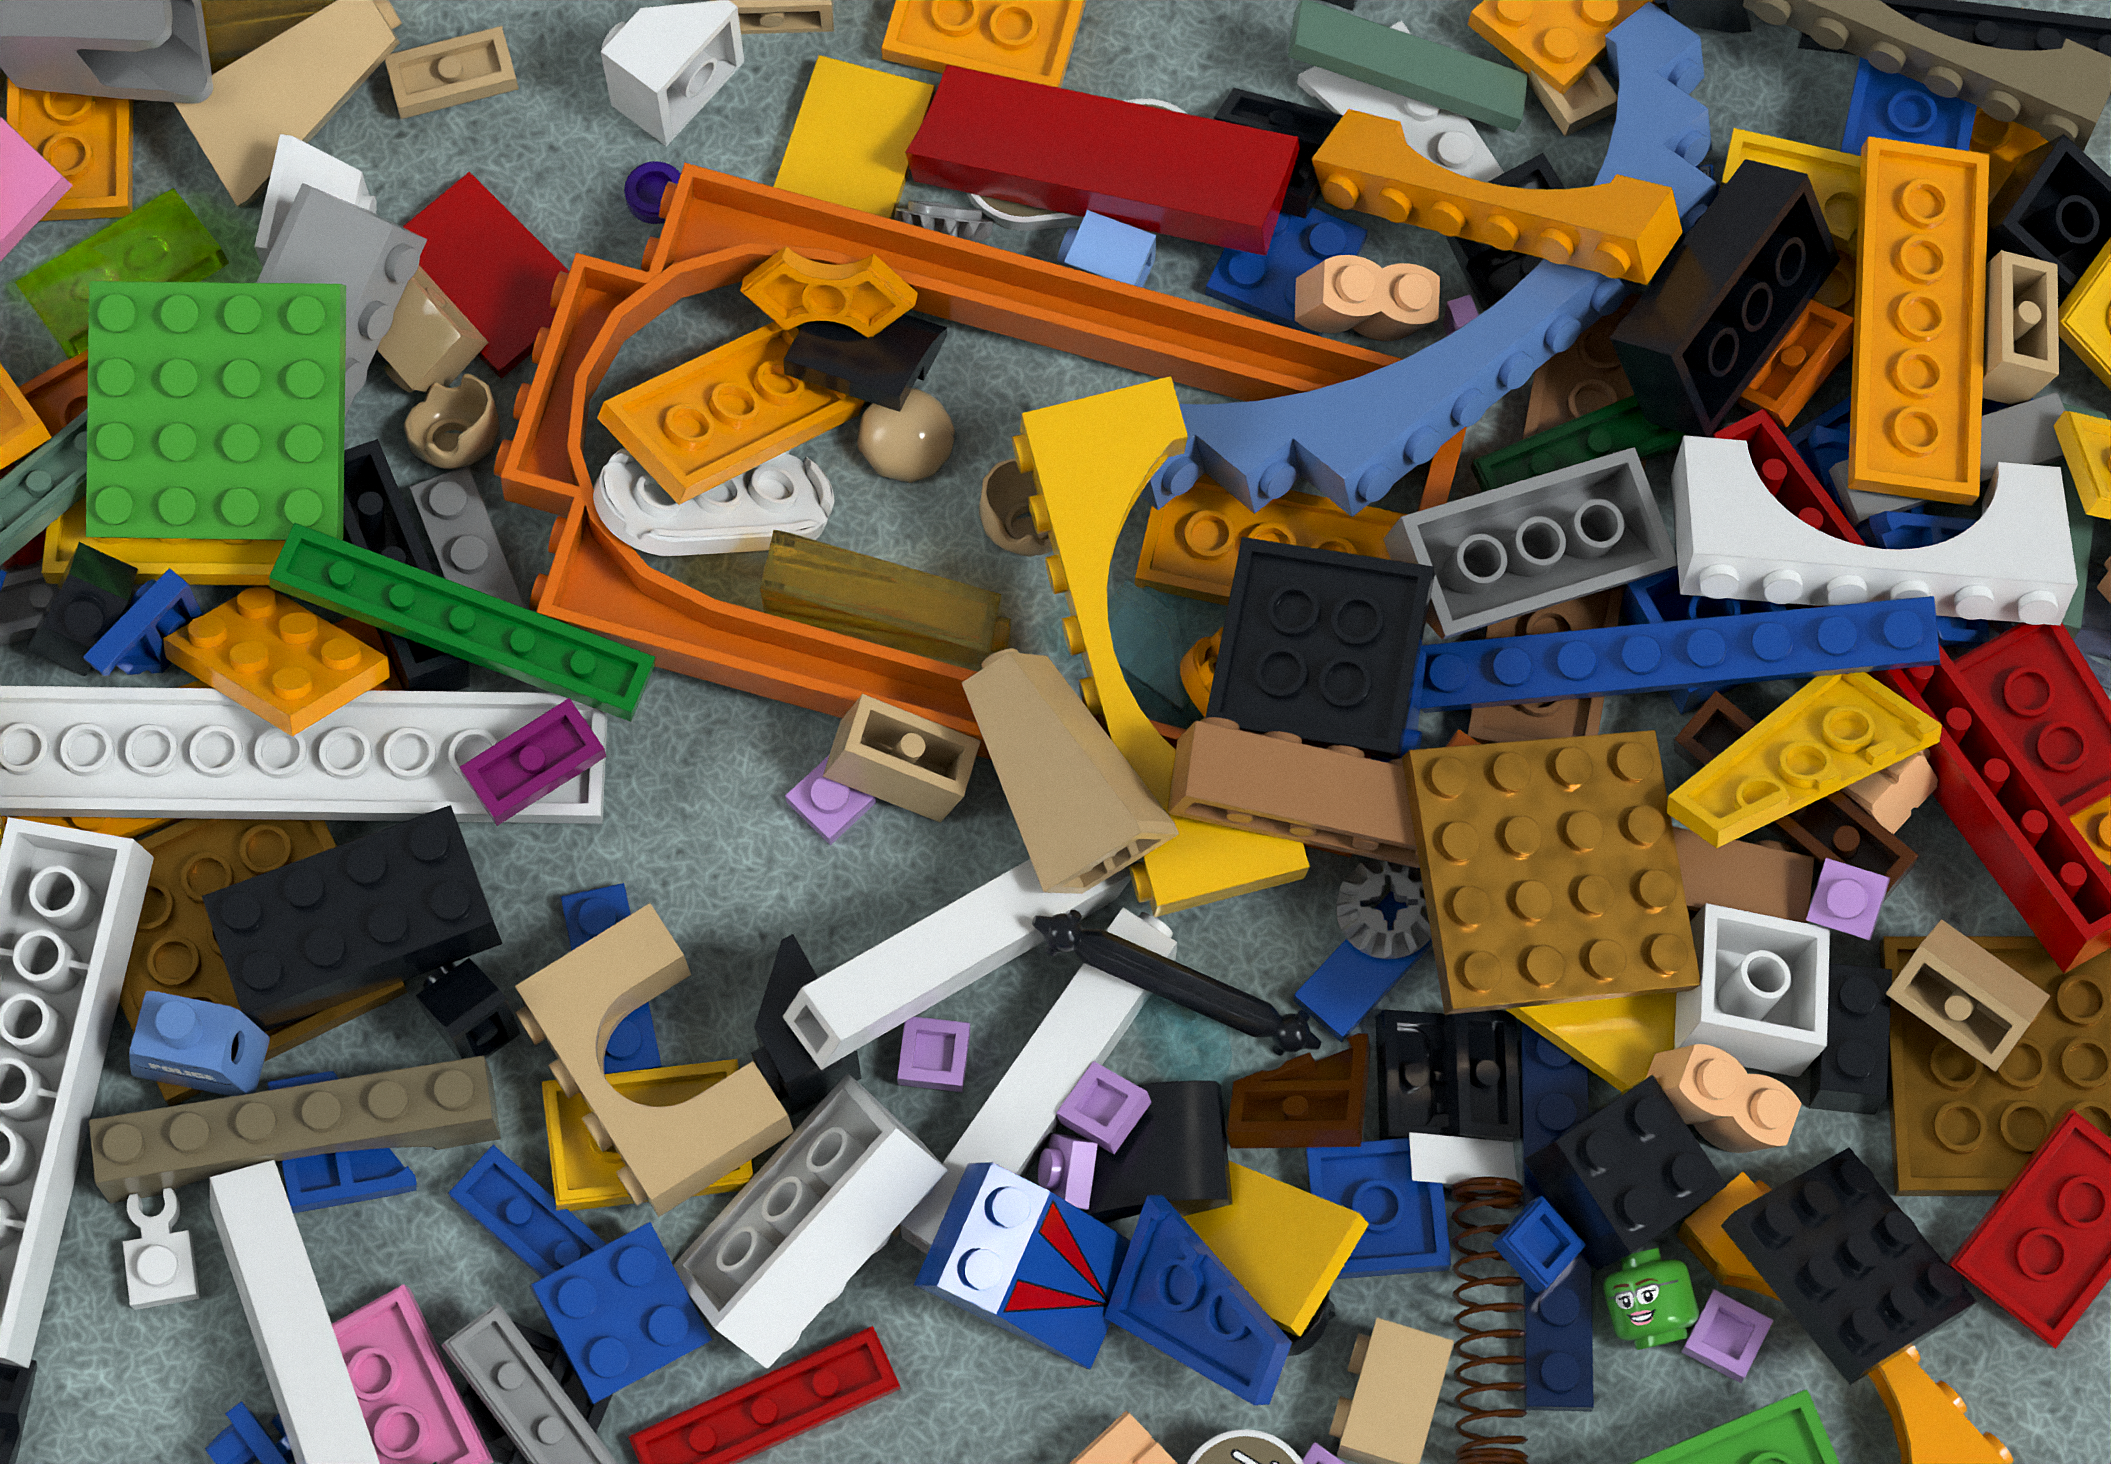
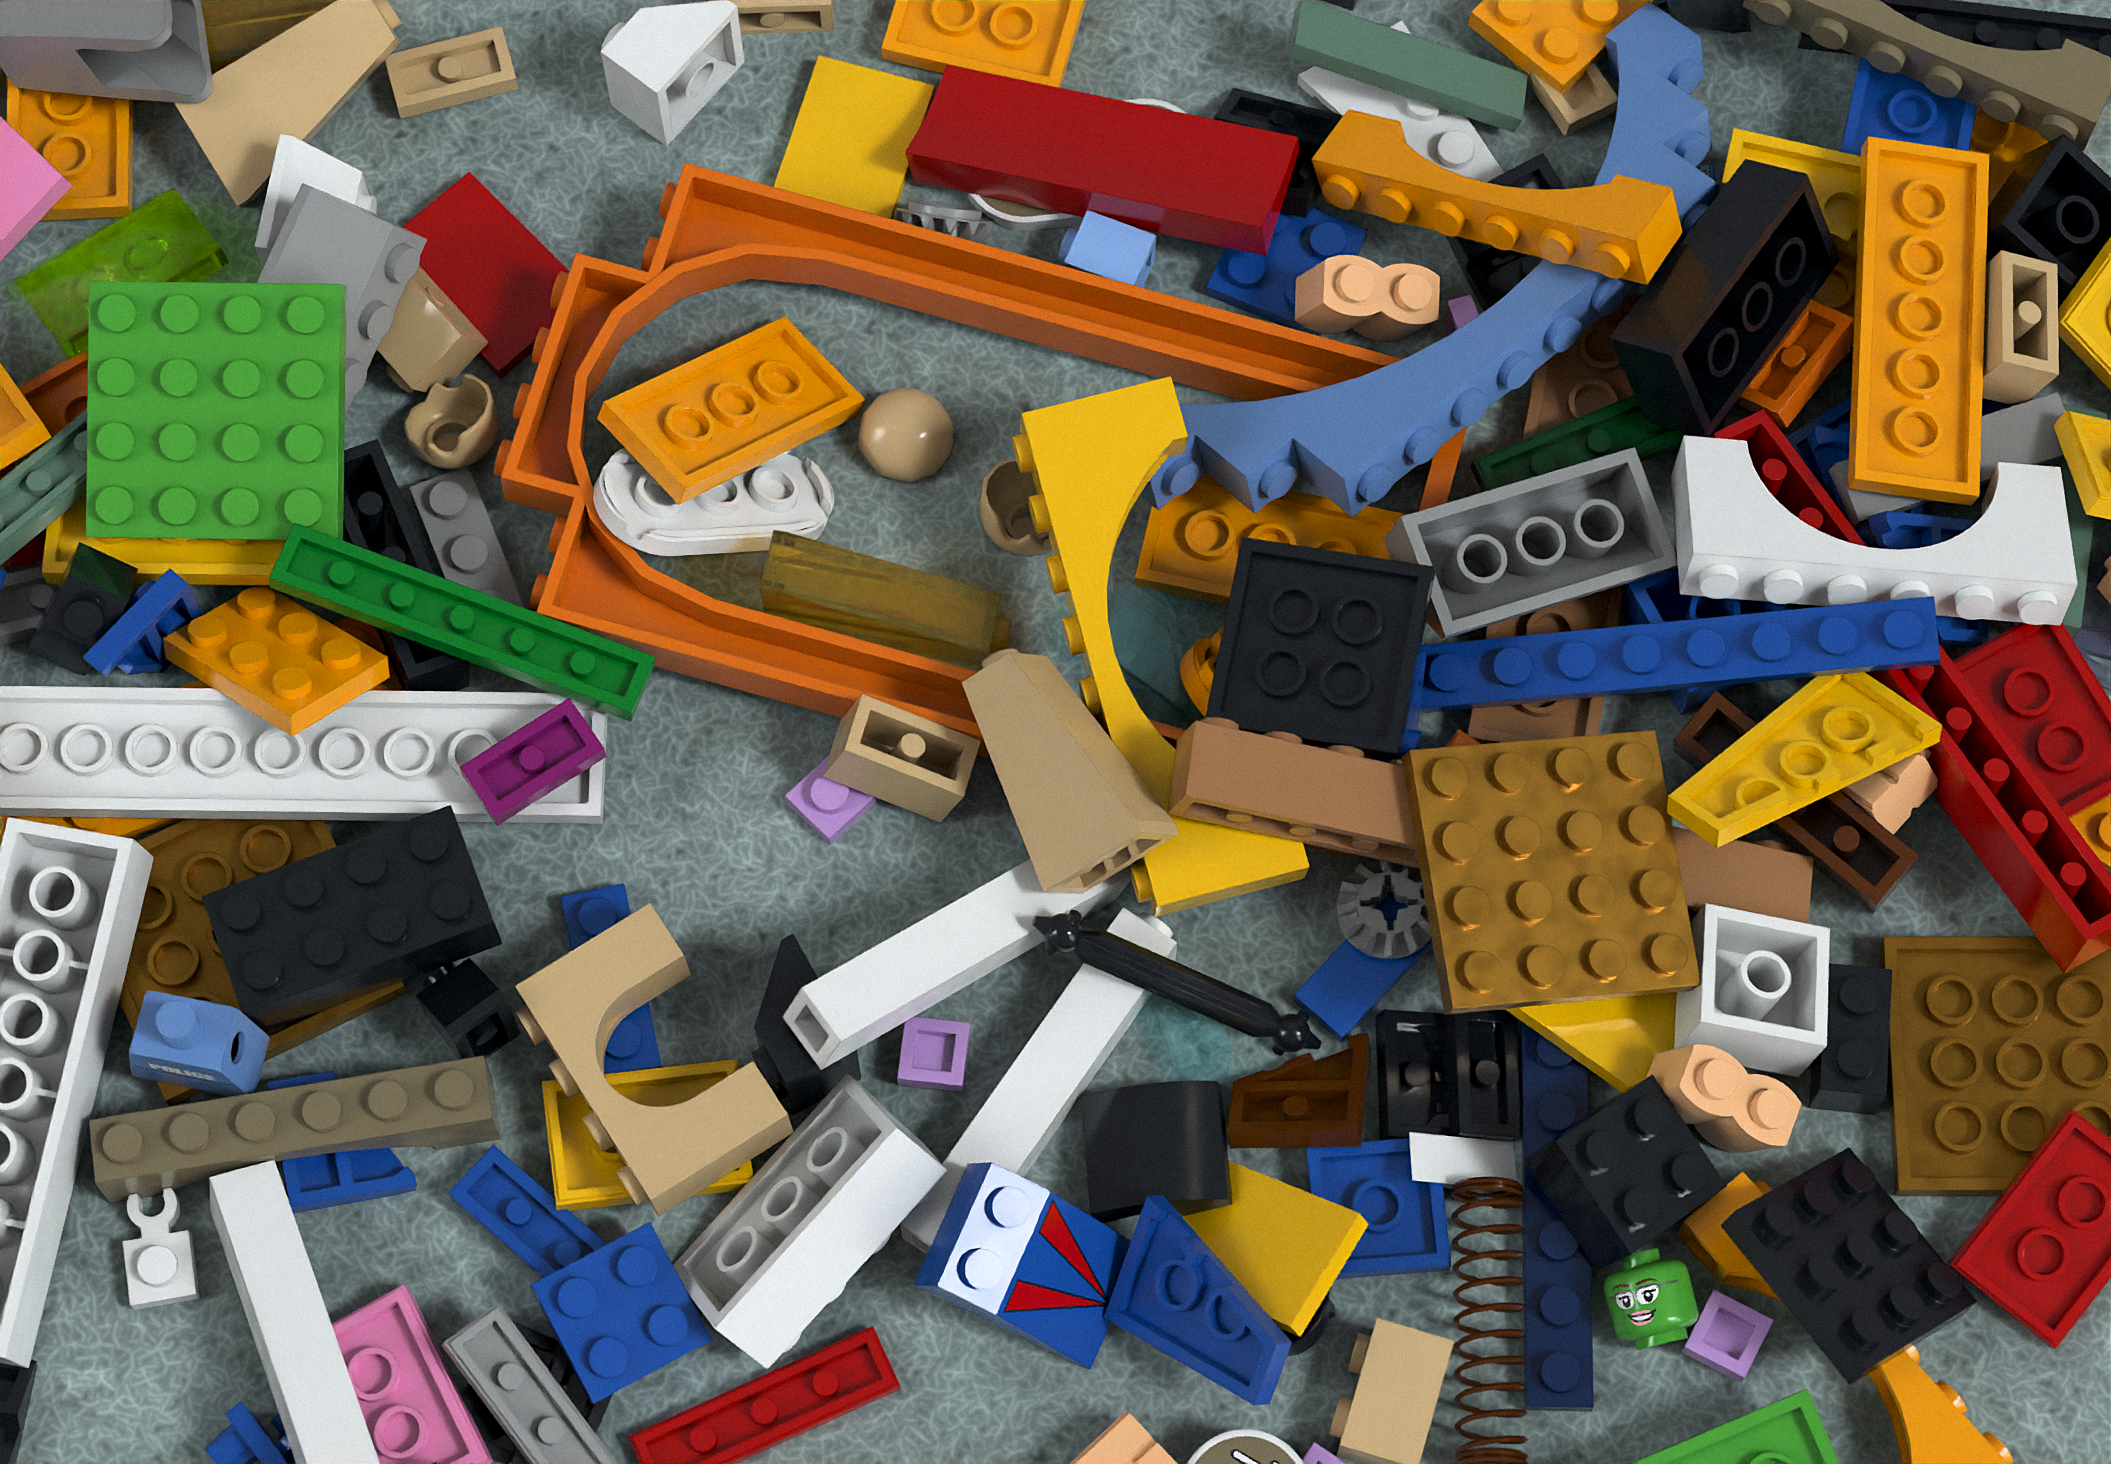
dark purple tile [624,161,681,224] -> none
light orange tile [740,246,918,338] -> none
black slope [783,314,947,412] -> none
lavender plate [1038,1133,1098,1209] -> none
lavender plate [1056,1061,1151,1154] -> none
blue tile [1492,1196,1586,1293] -> none
lavender plate [1806,858,1890,940] -> none
tan brick [1886,919,2050,1072] -> none

